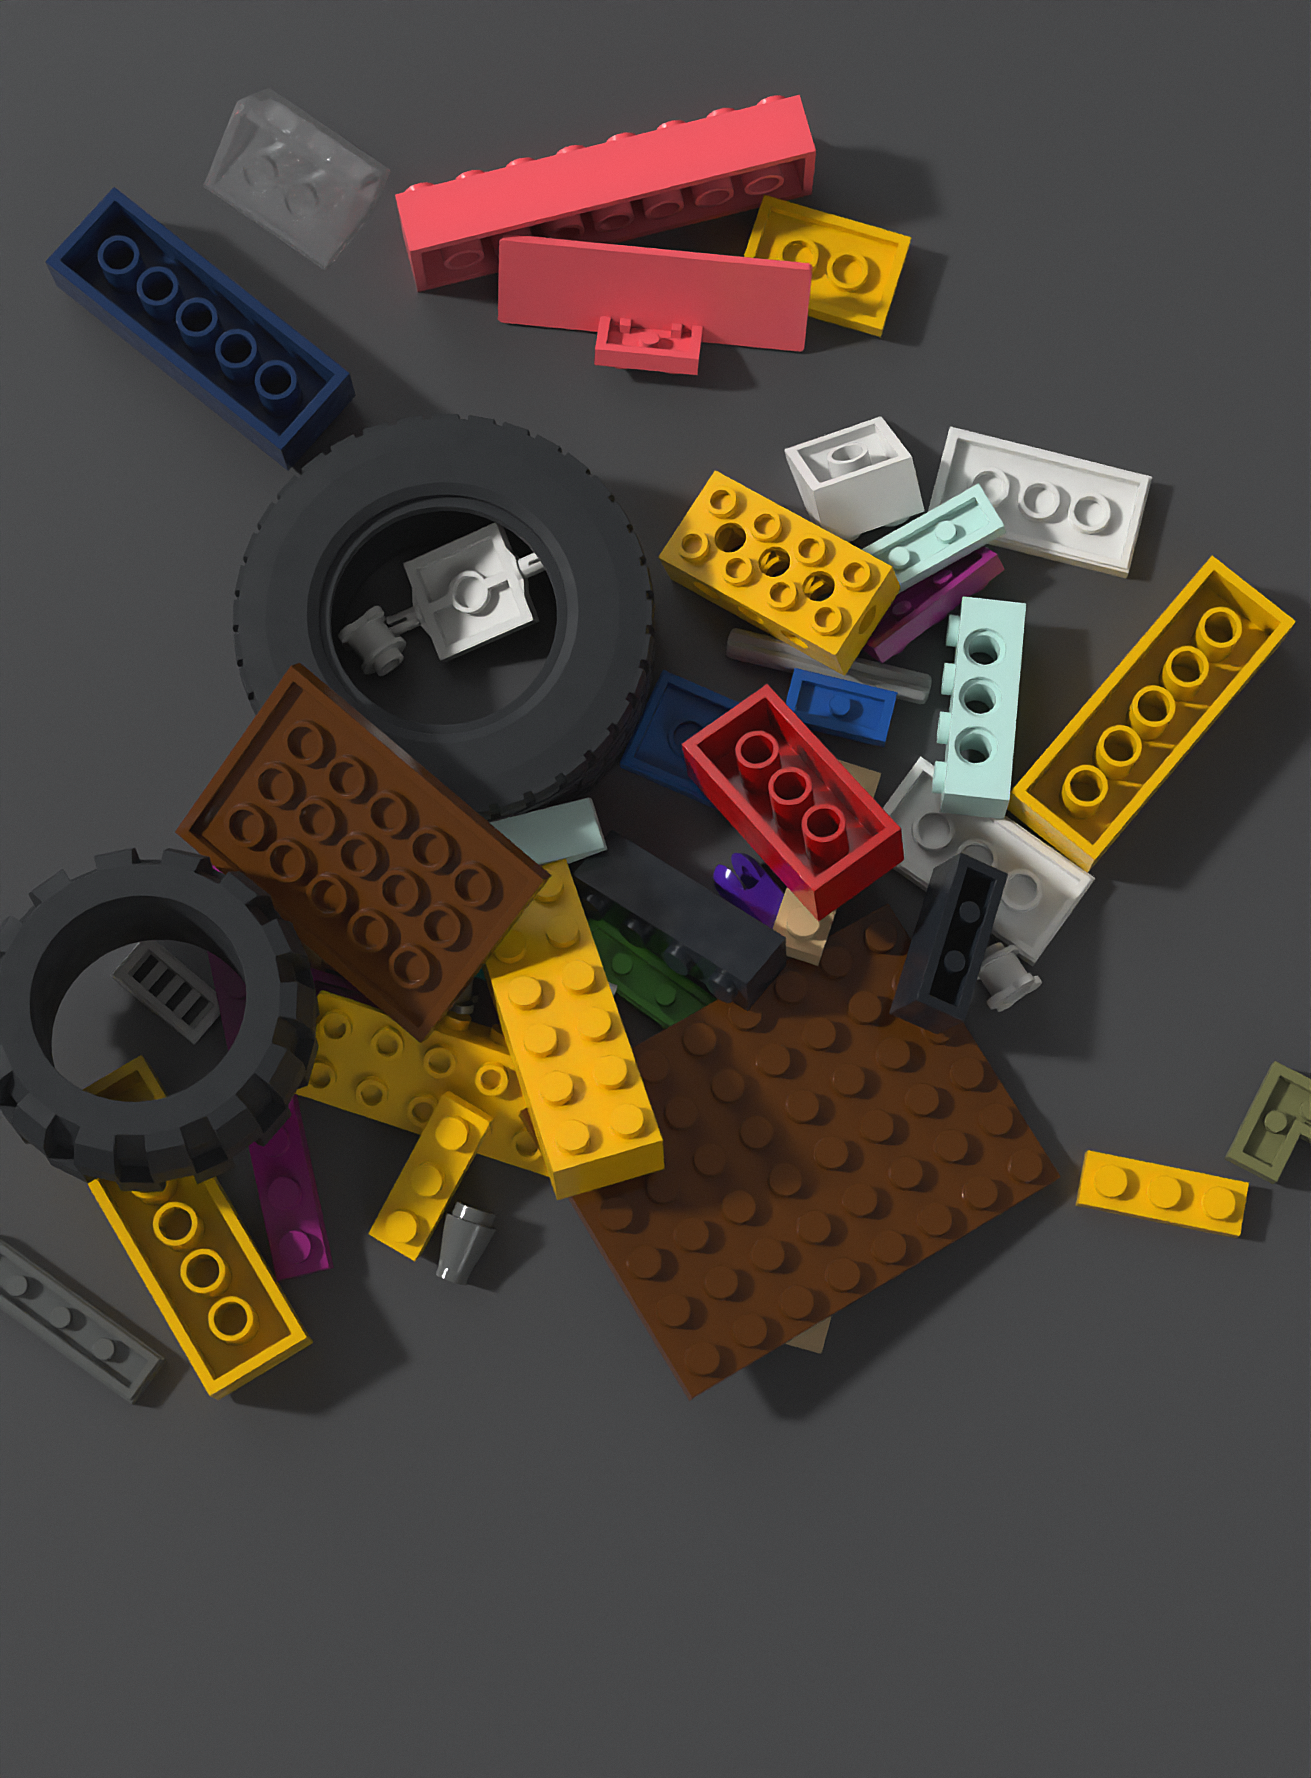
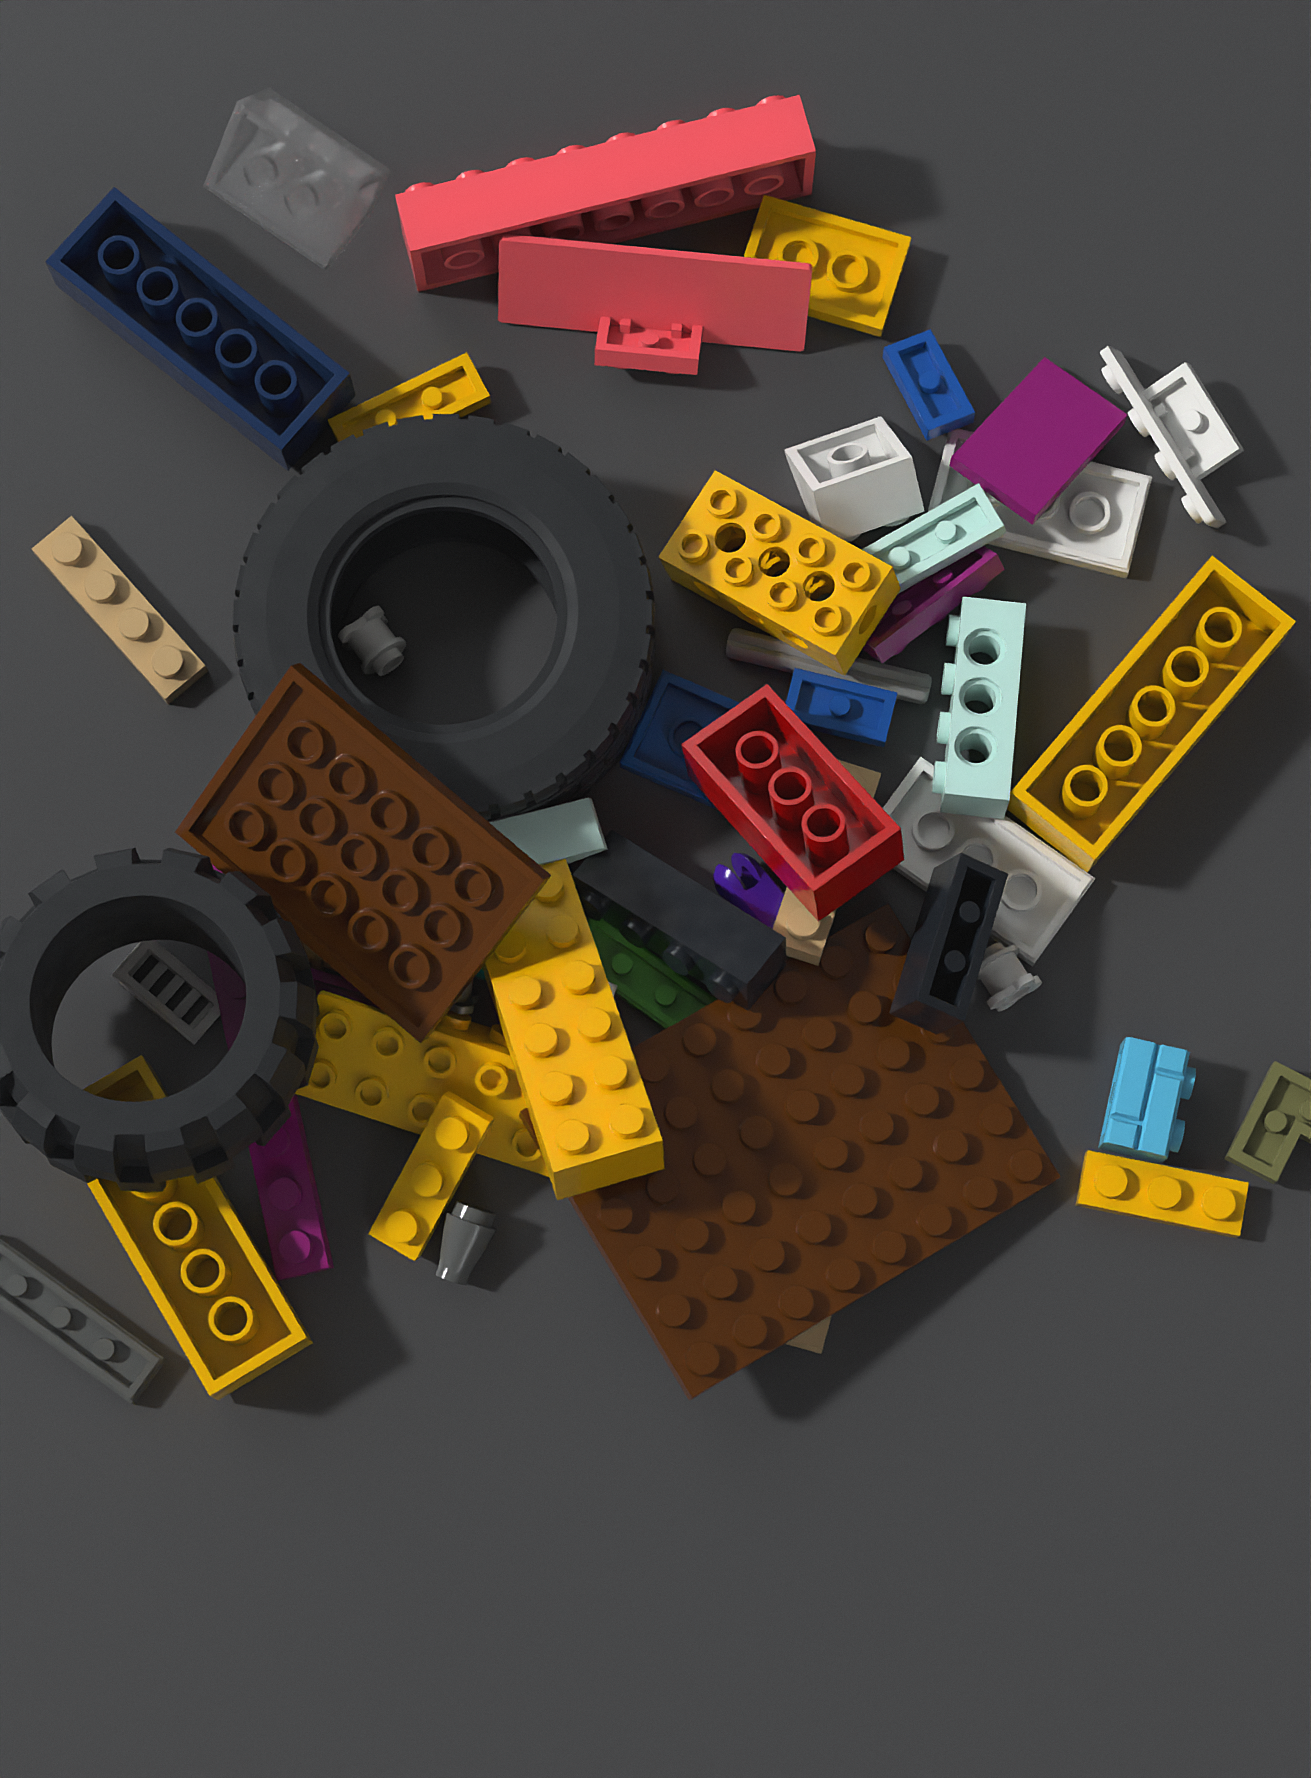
white plate [386,522,545,662] -> none
none -> tan plate [32,516,208,705]
none -> yellow plate [328,352,491,442]
none -> blue plate [882,329,975,441]
none -> magenta tile [949,357,1128,525]
none -> medium azure brick [1098,1037,1196,1163]
none -> white bracket [1100,346,1244,528]

